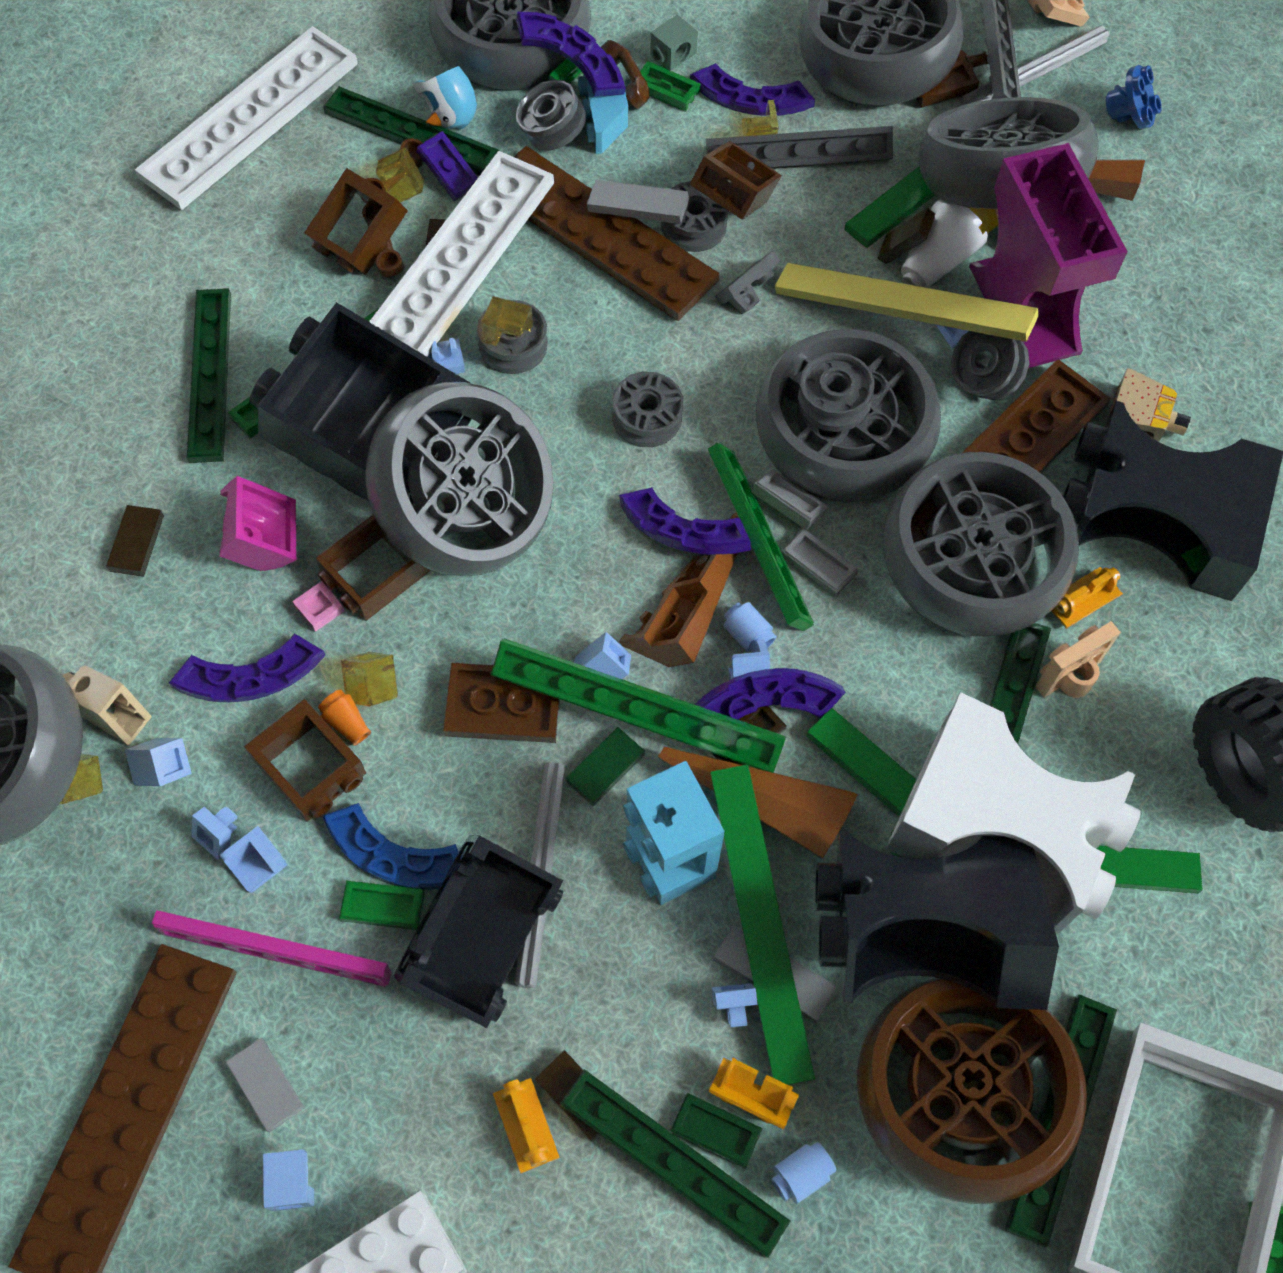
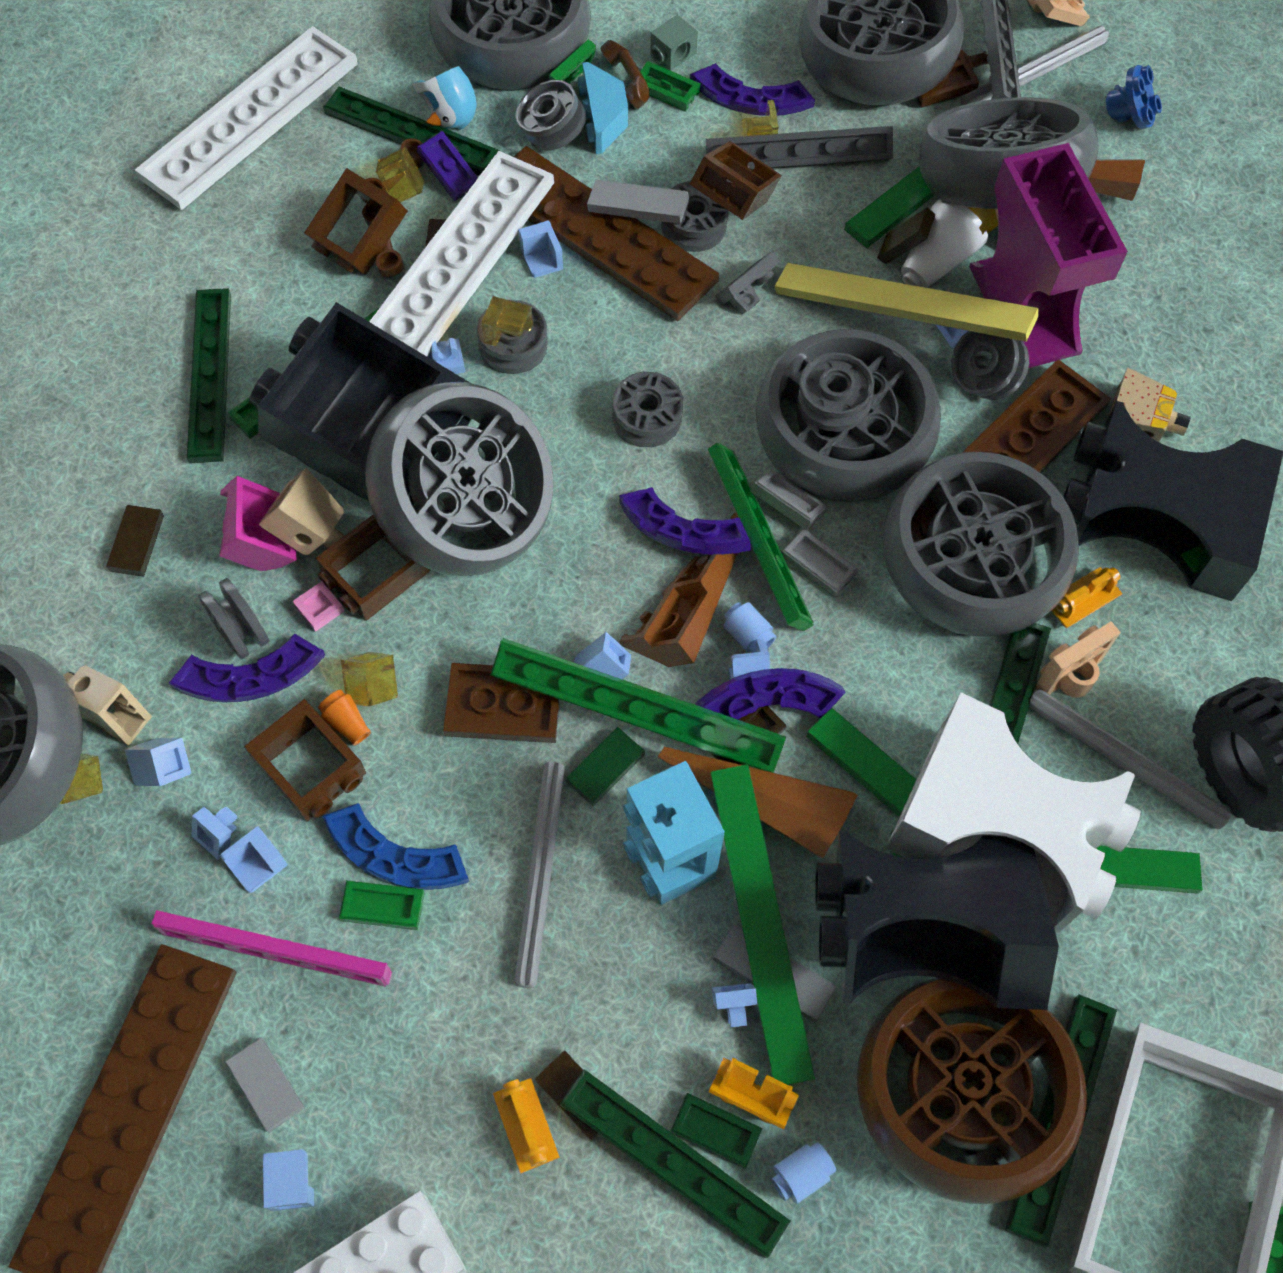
black windscreen [394,835,563,1028] -> none
dark purple tile [516,12,626,97] -> none
none -> dark grey wheel [198,578,270,660]
none -> tan torso [259,468,345,555]
none -> light blue panel [518,220,563,278]
none -> light grey axle [1029,689,1232,829]

